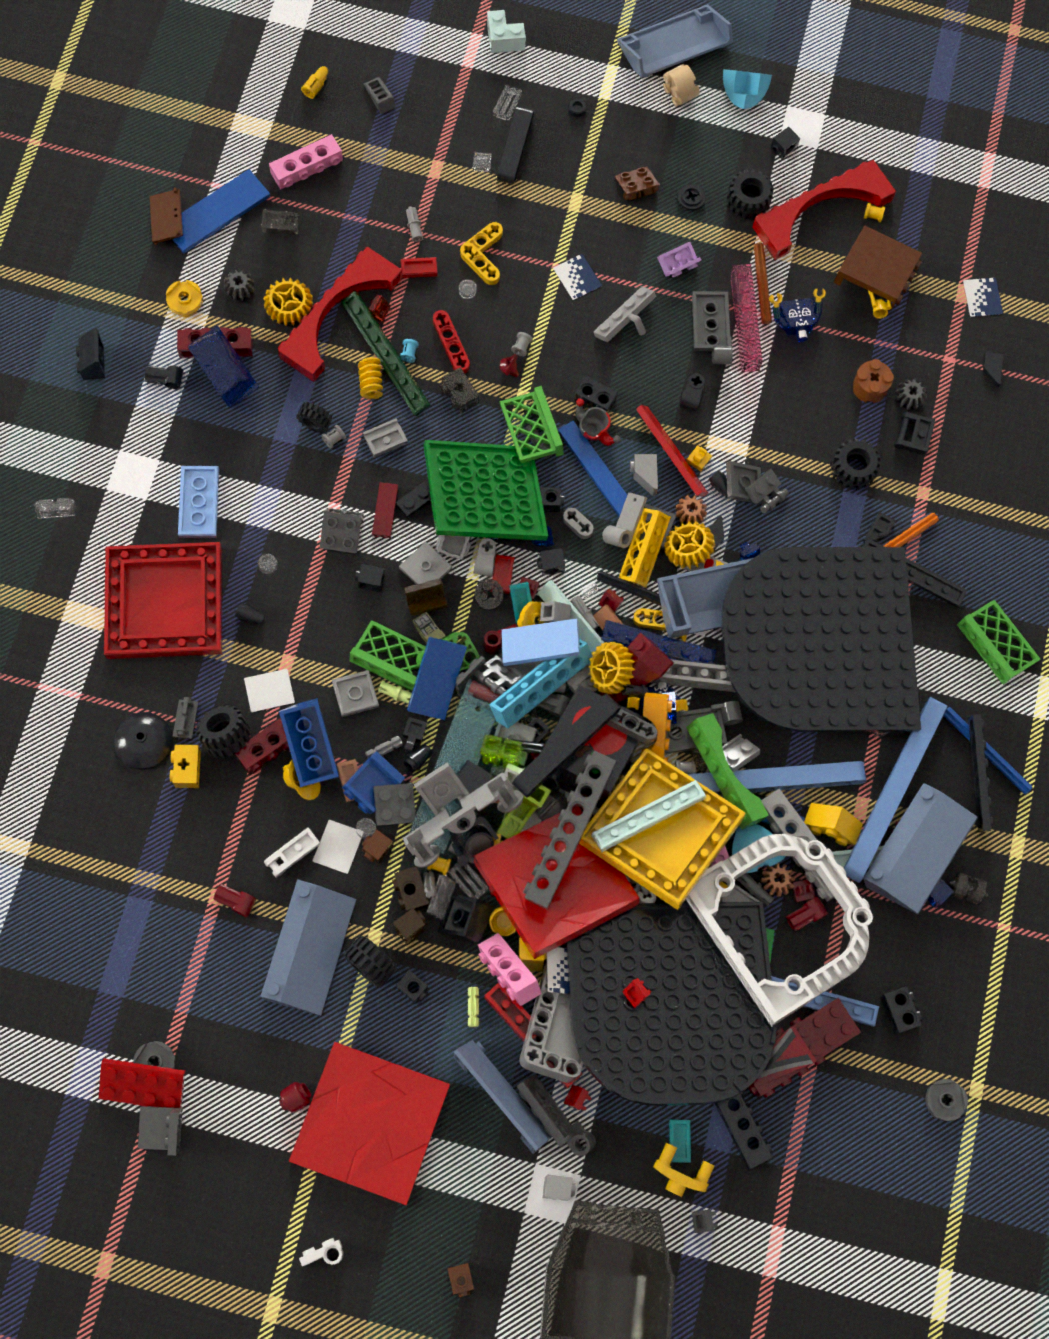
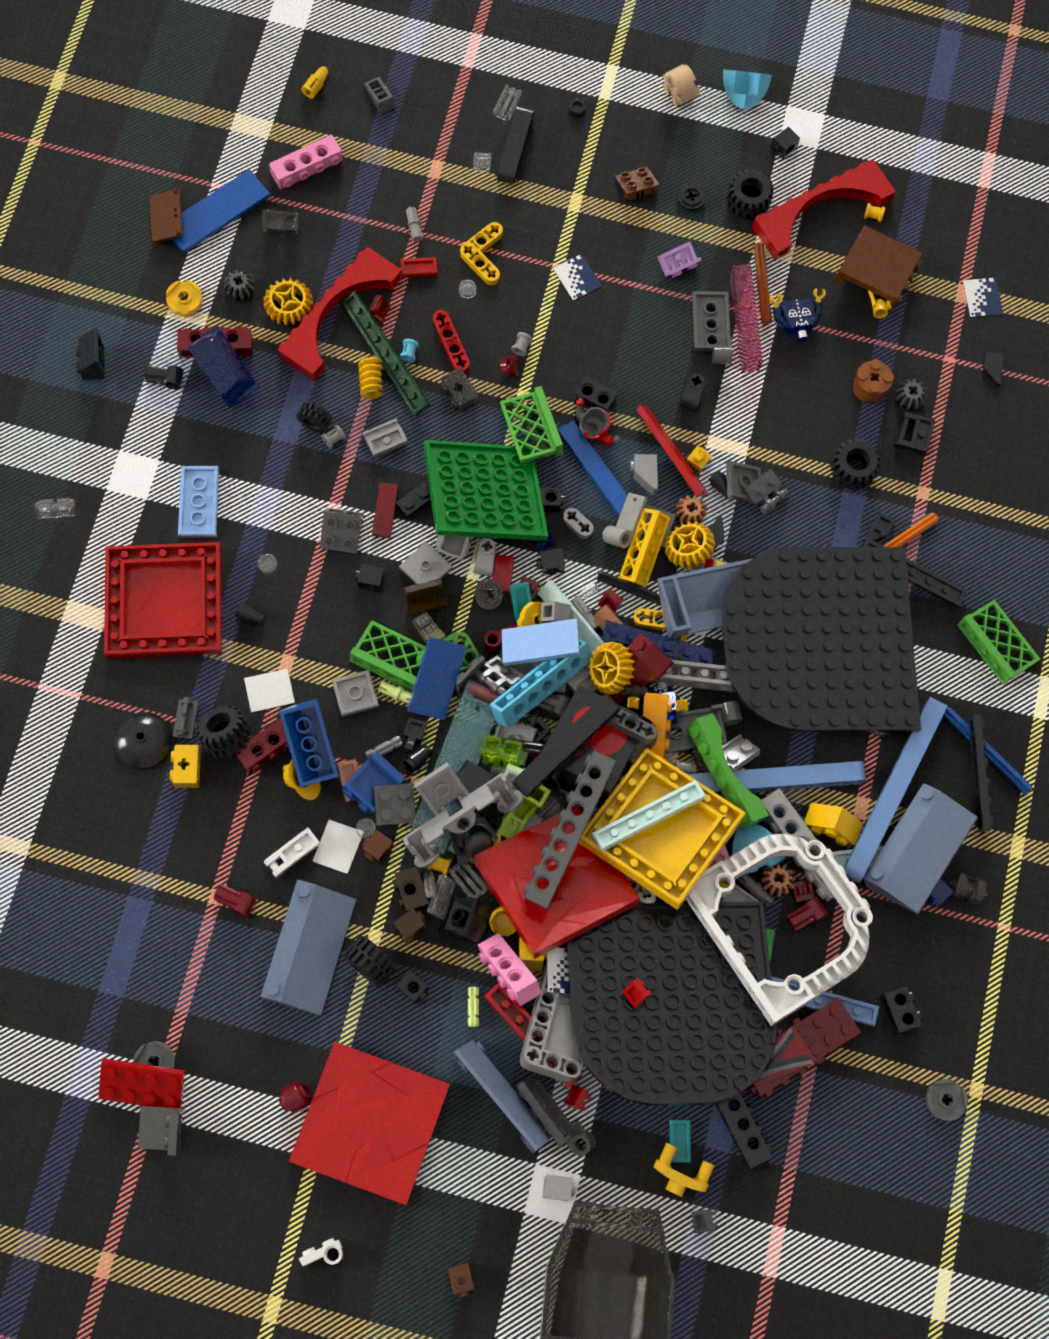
light aqua brick [487,10,526,53] -> none
light grey plate [594,286,656,342] -> none
sand blue slope [617,4,733,78] -> none
clear blue tile [740,542,760,561] -> none

